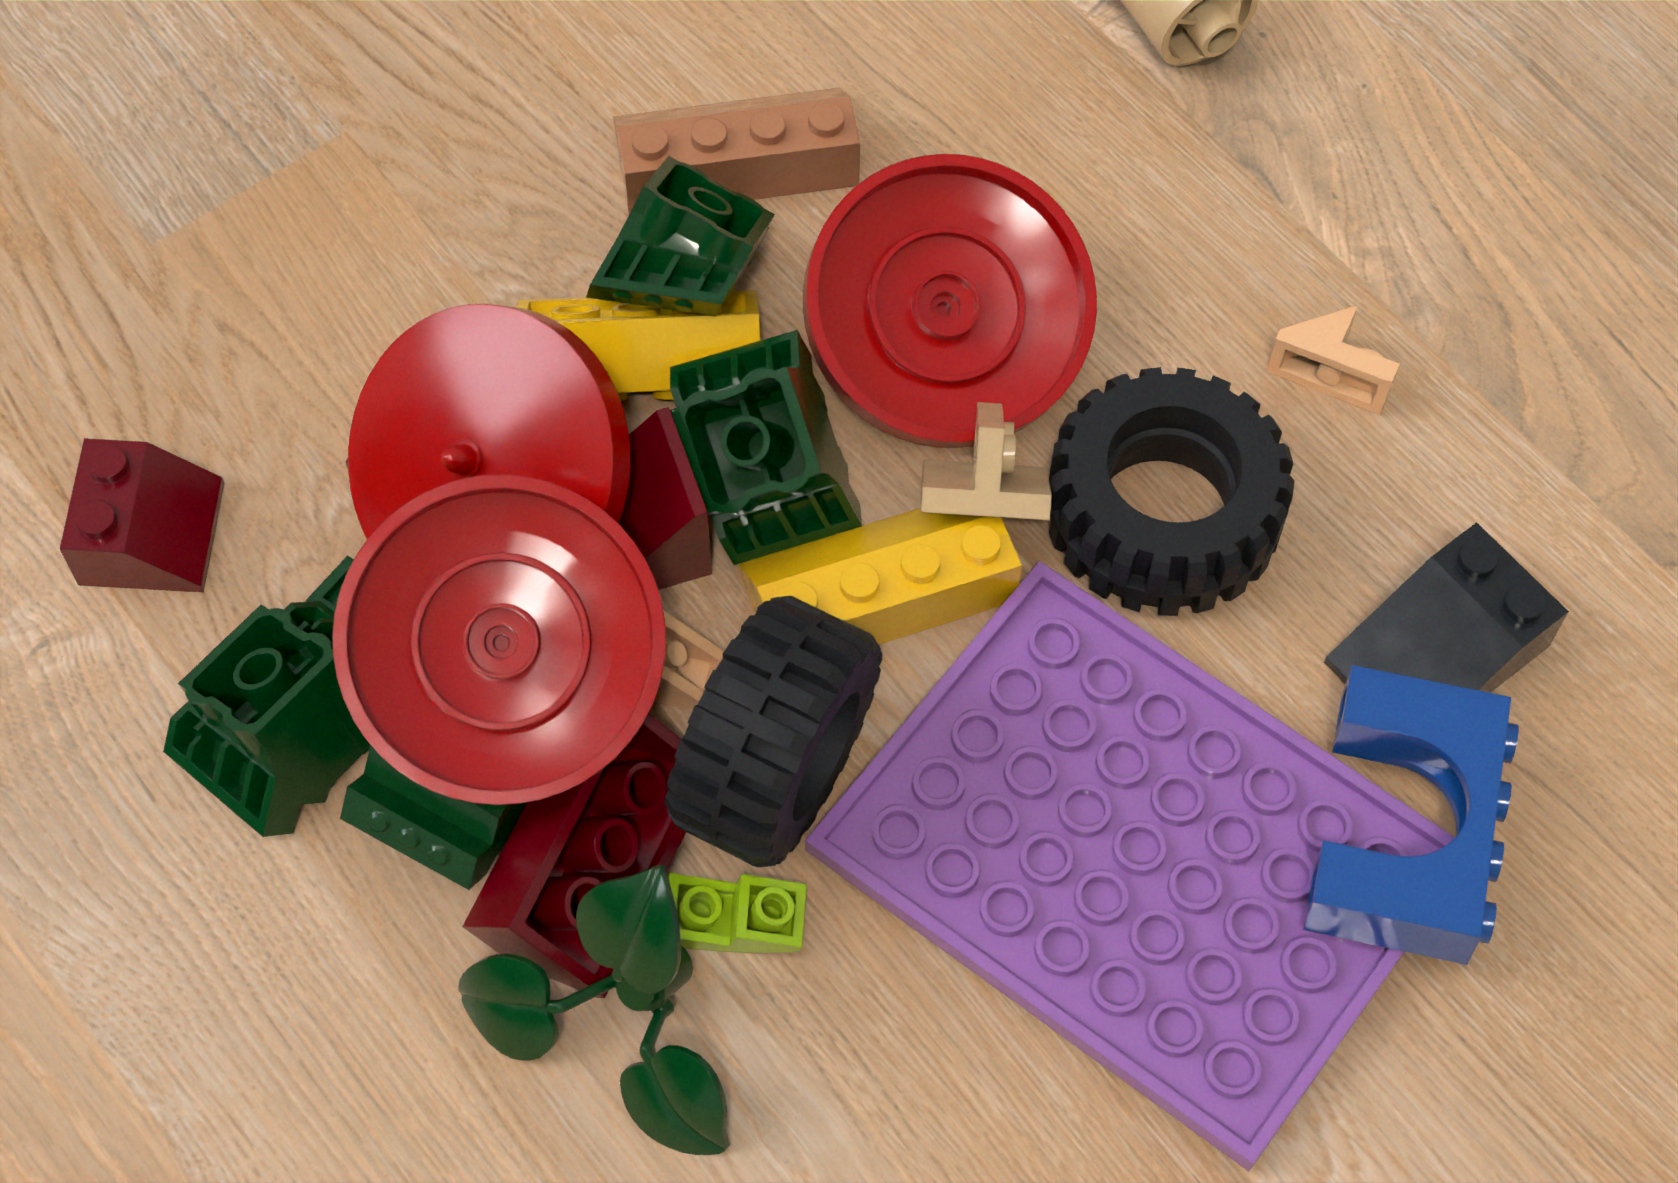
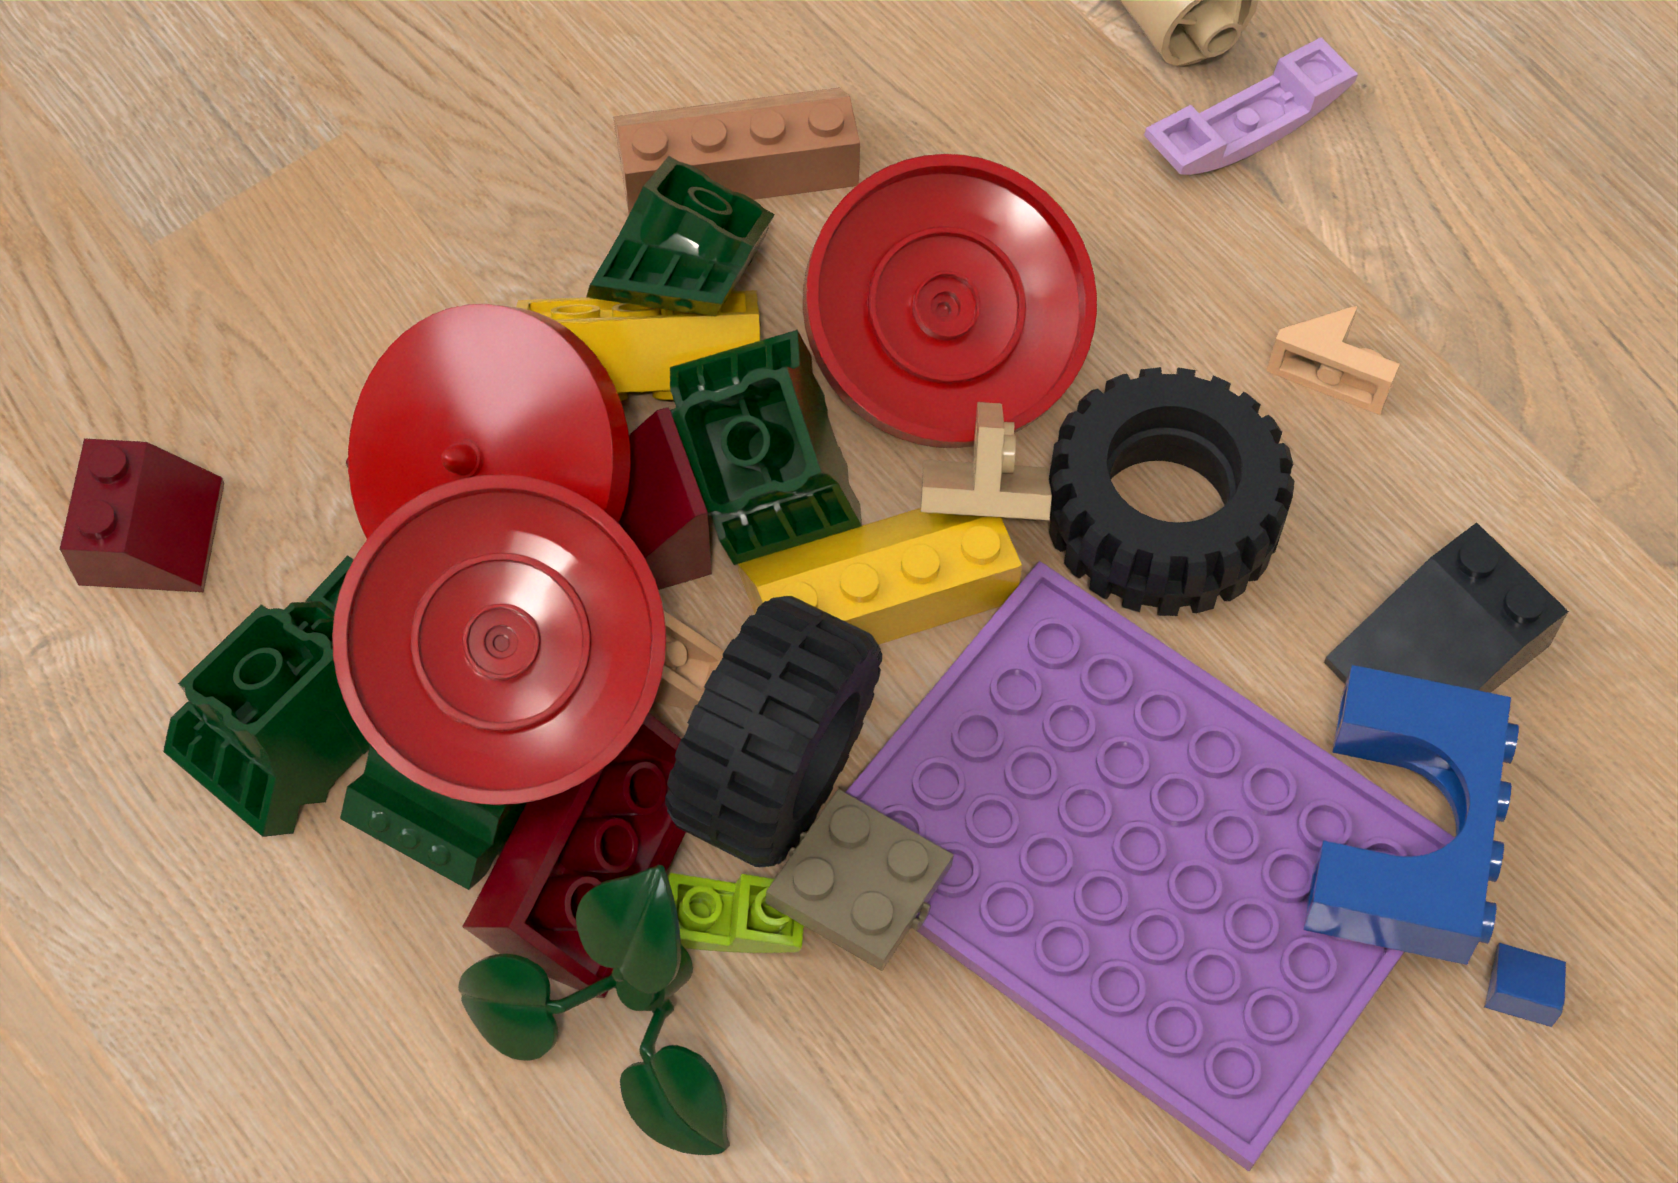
none -> dark tan plate [766,789,954,971]
none -> lavender slope [1144,37,1358,175]
none -> blue slope [1484,943,1566,1027]

